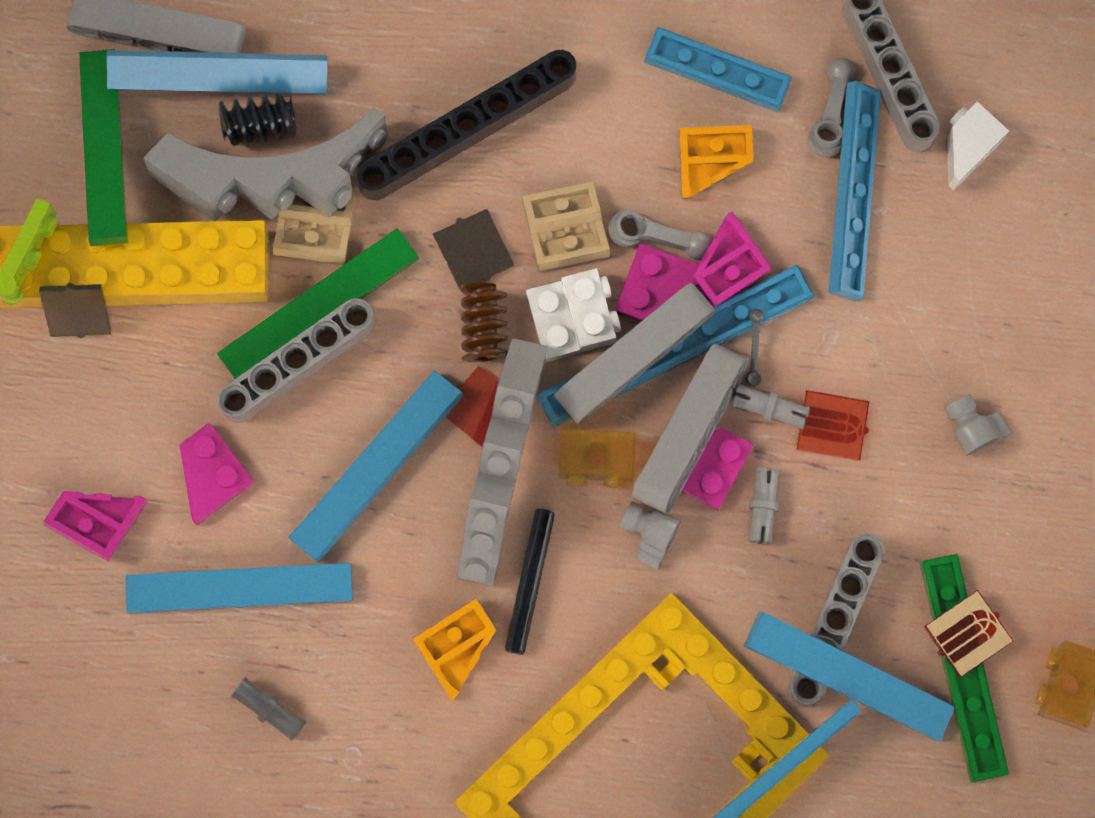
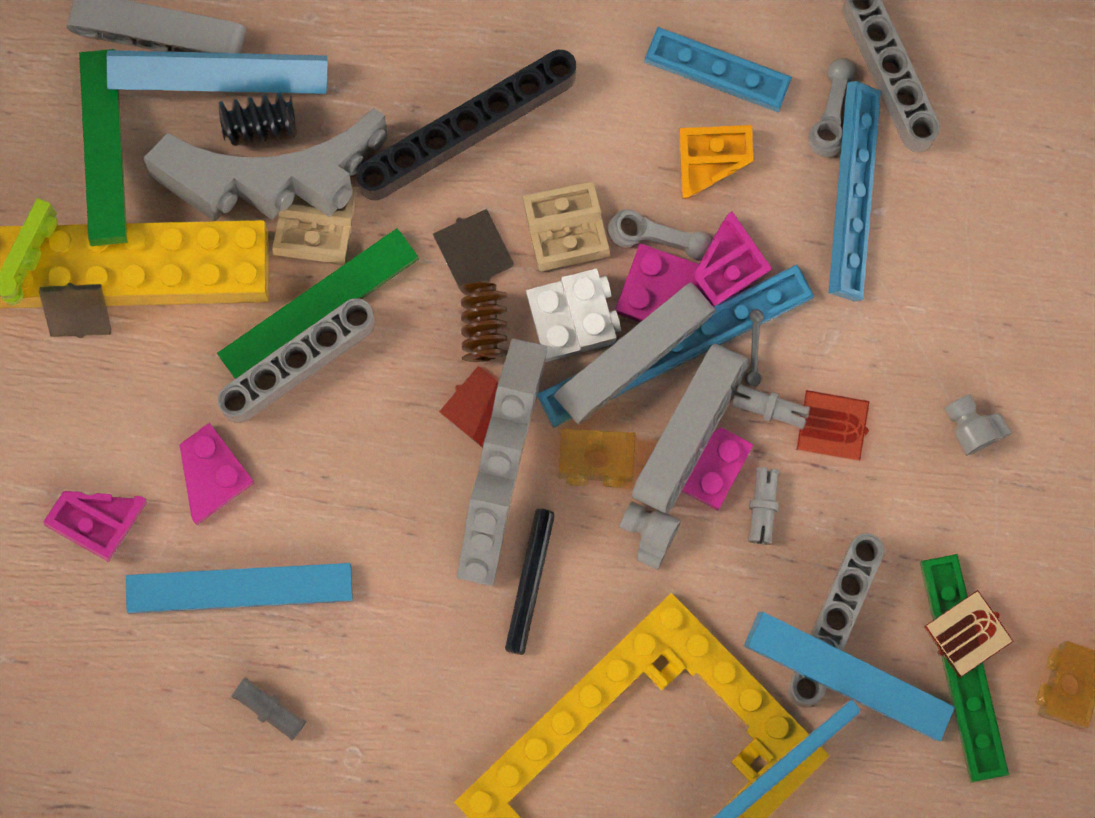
dark azure tile [288,370,464,563] -> none
light orange wing [412,598,496,700] -> none
white slope [947,102,1009,191] -> none

